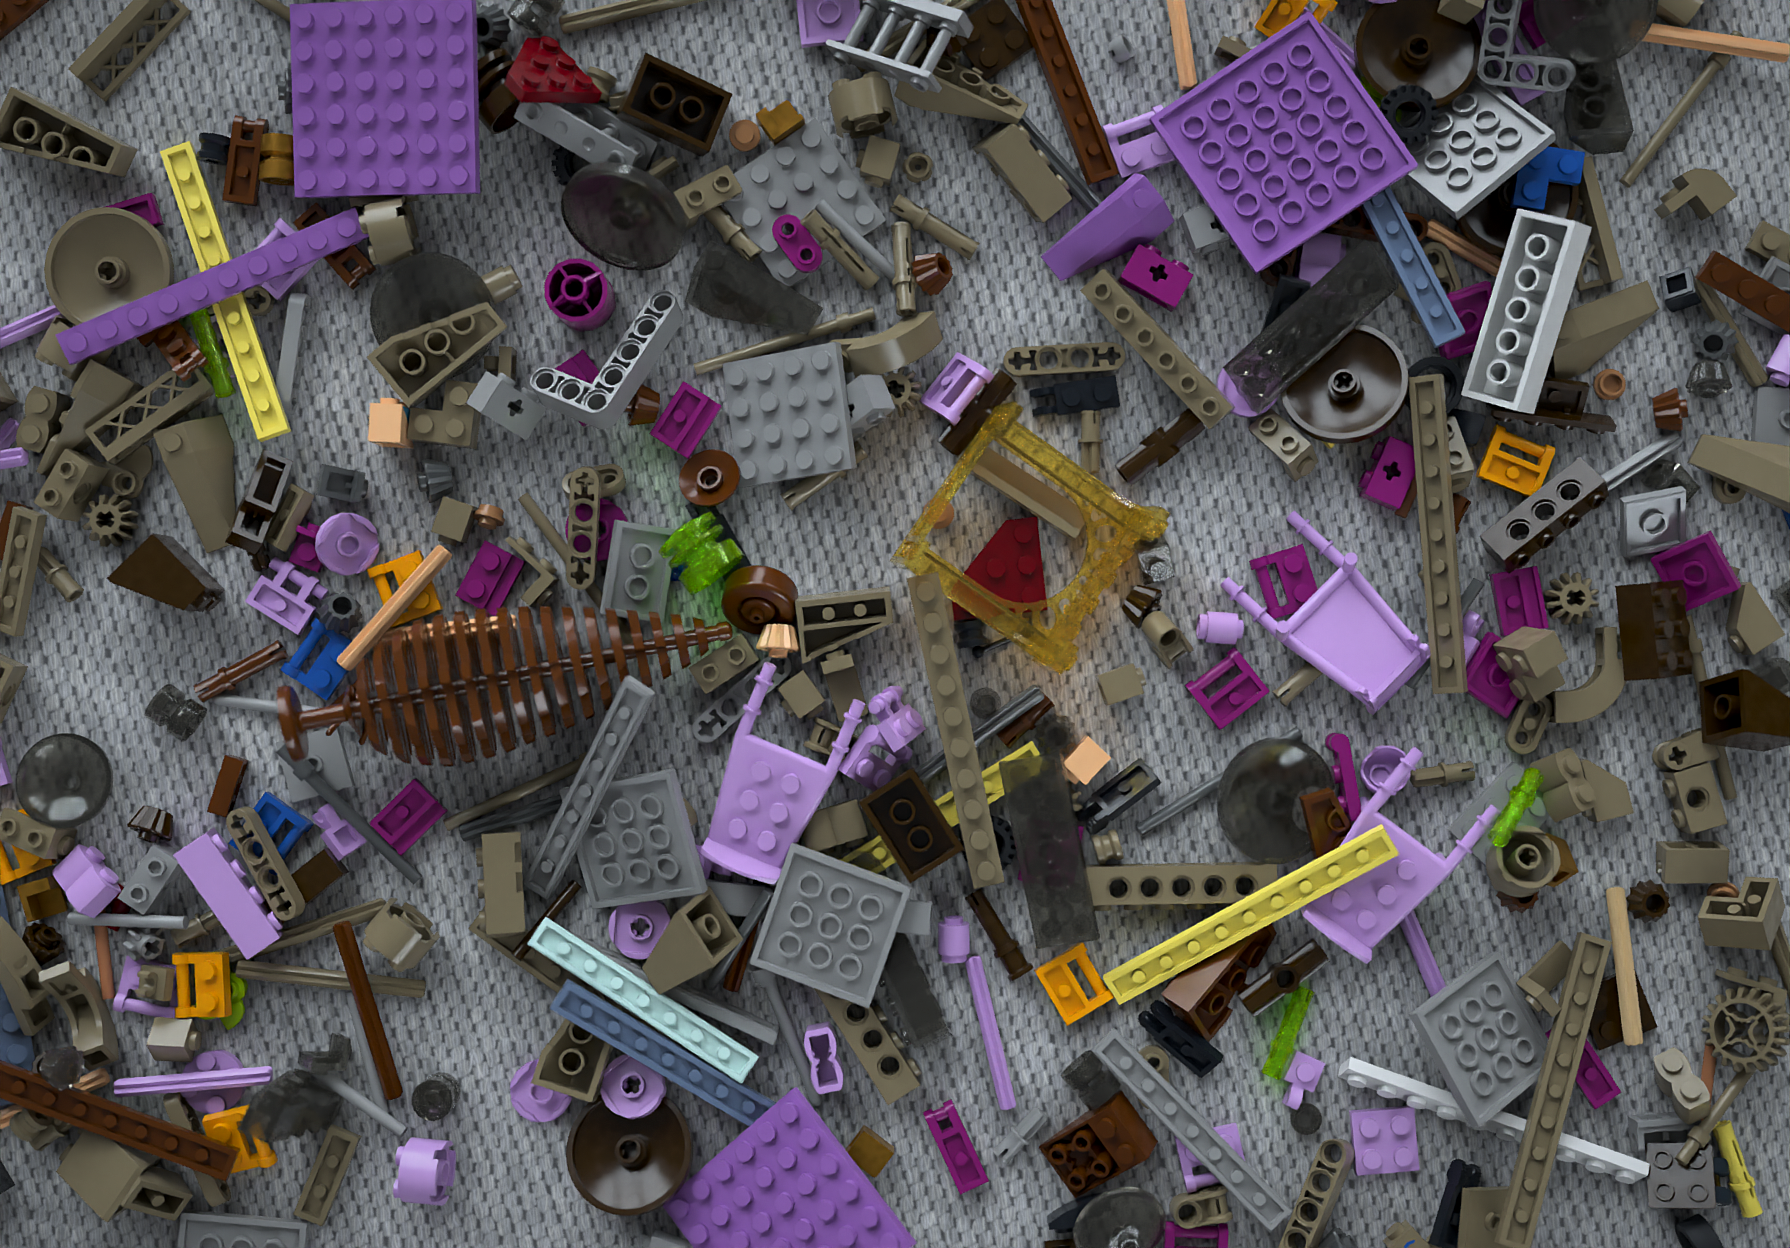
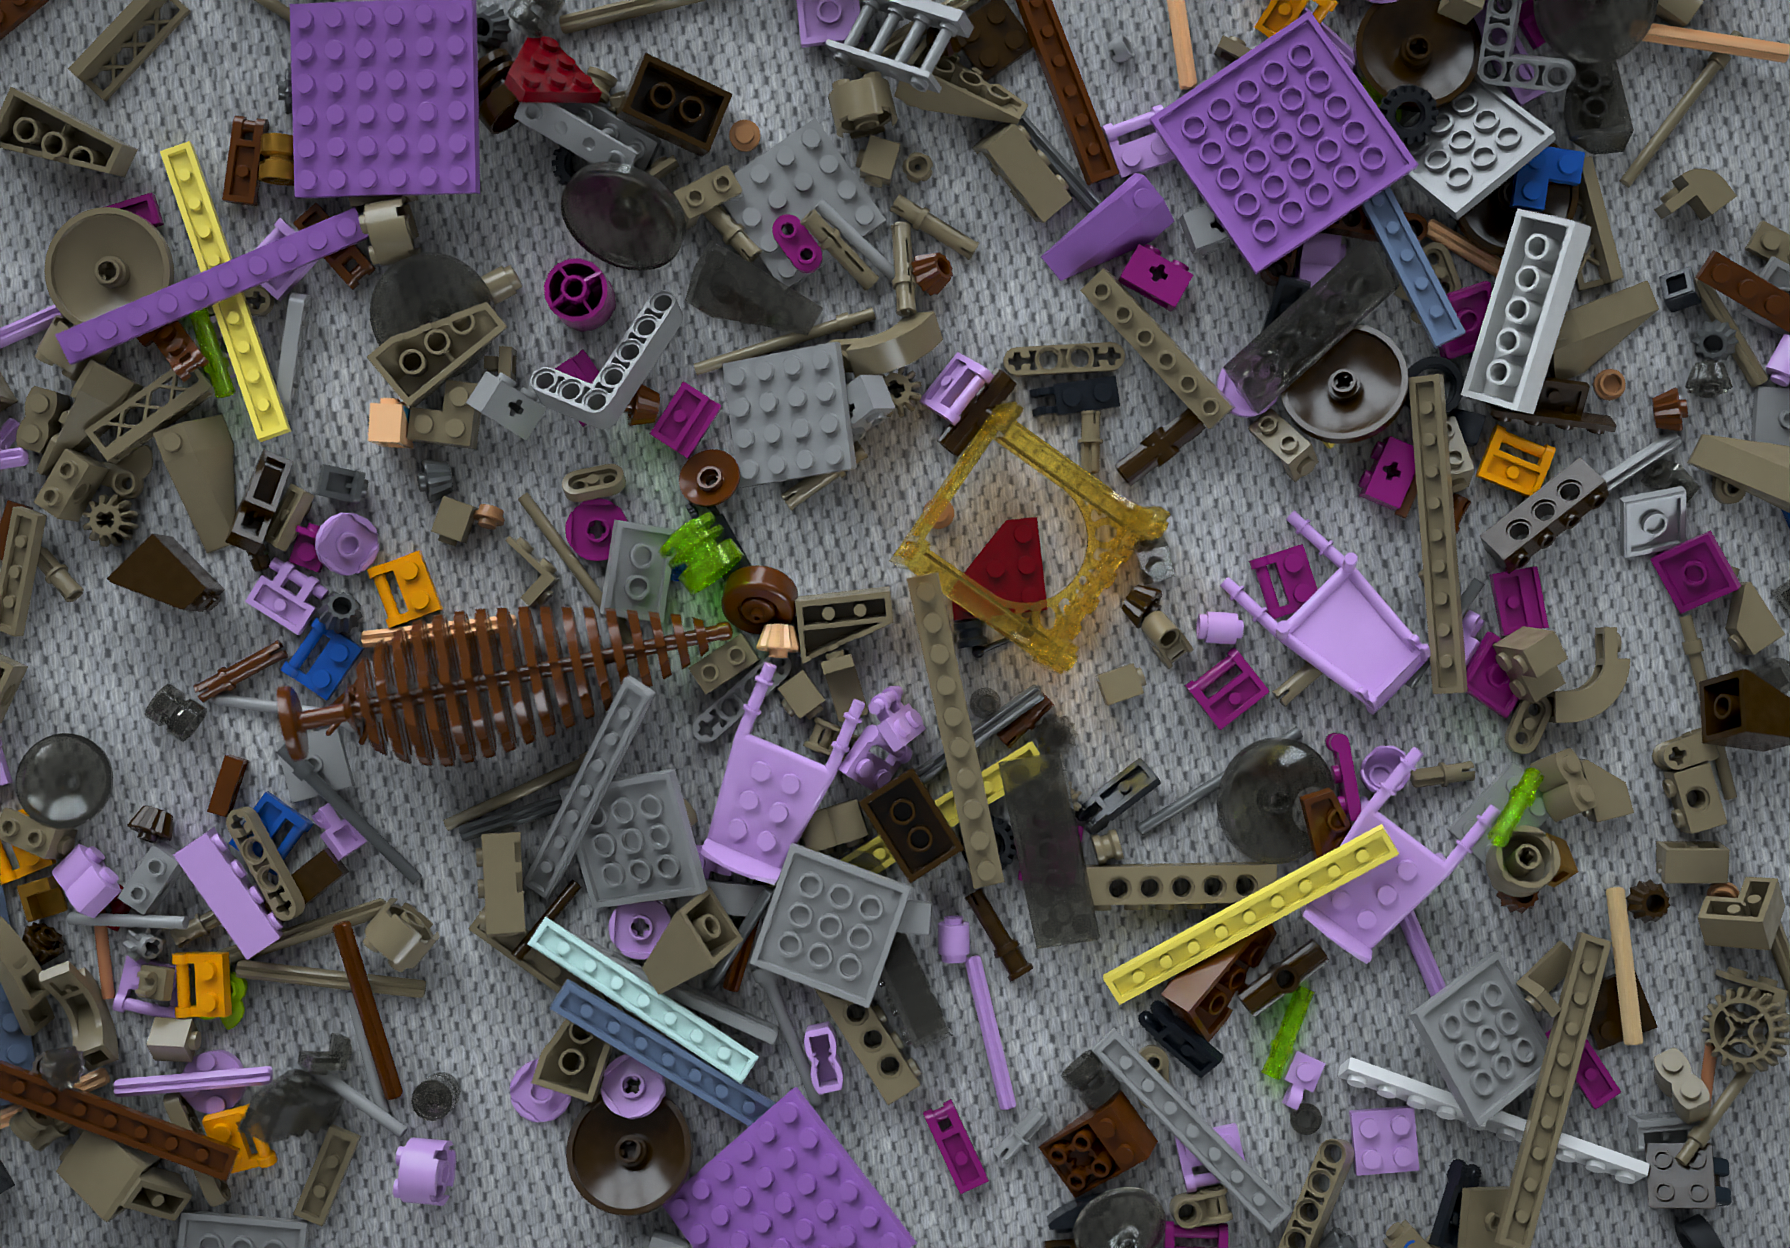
black wheel [196,132,231,165] -> none
light nougat axle [336,544,452,671] -> none
magenta plate [369,778,448,856] -> none
magenta plate [455,540,526,616] -> none
dark tan beam [566,466,601,590] -> none
pearl gold panel [755,100,805,146] -> none
pearl gold panel [845,1125,894,1178] -> none
dark tan fence [969,446,1091,541] -> none
light orange plate [1034,941,1114,1026] -> none
light nougat brick [1060,735,1111,786] -> none
dark tan gear [1543,572,1599,625] -> none
dark brown brick [1615,580,1693,681] -> none
light yellow pin [1712,1120,1763,1218] -> none

